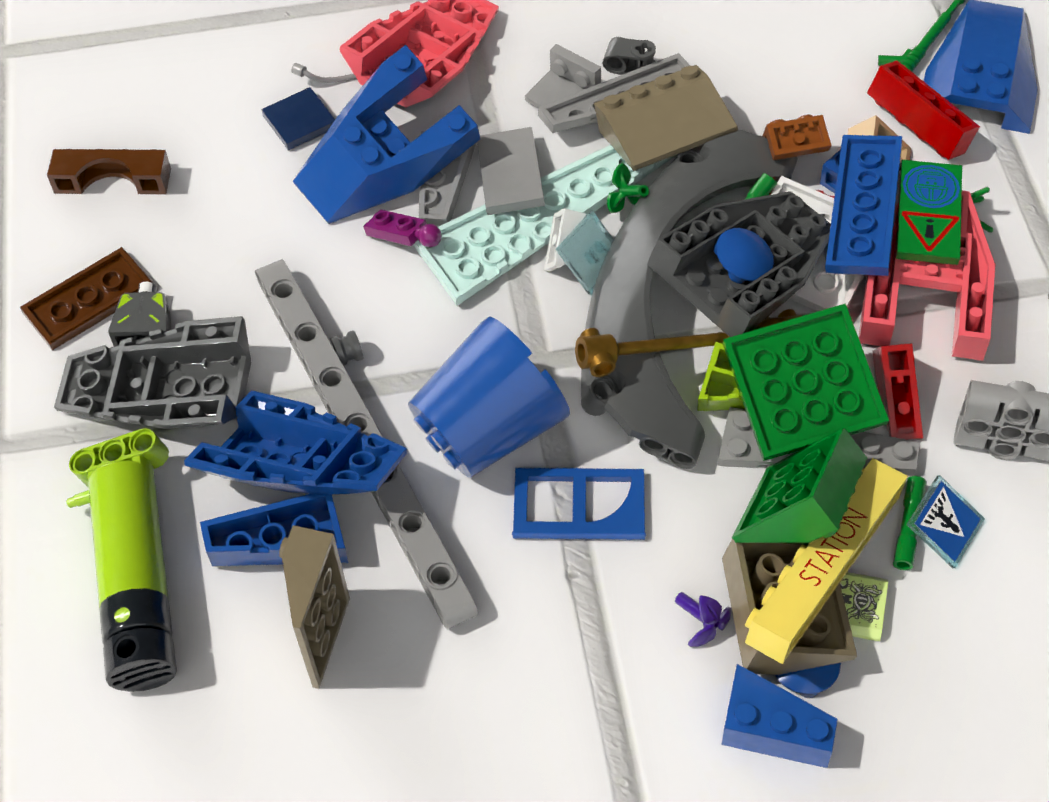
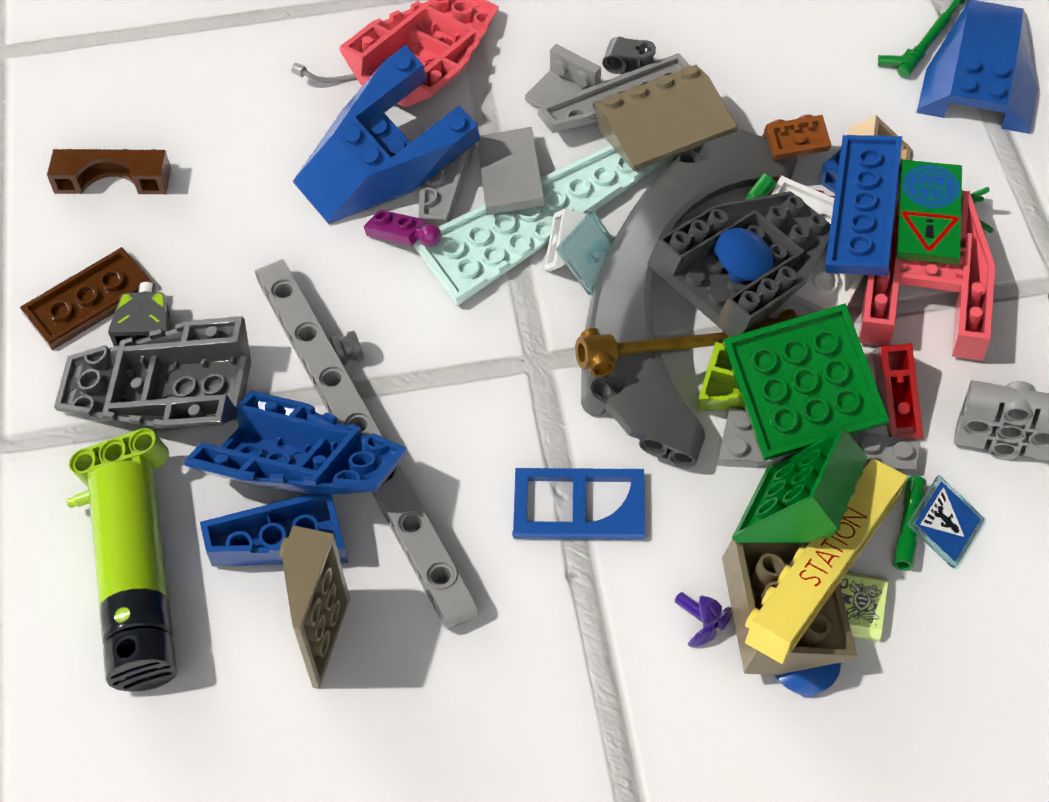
dark blue tile [261,87,335,150] -> none
blue cone [408,316,570,478] -> none
green plant [607,163,649,213] -> none
blue wedge [721,664,838,768] -> none
red brick [867,61,980,160] -> none

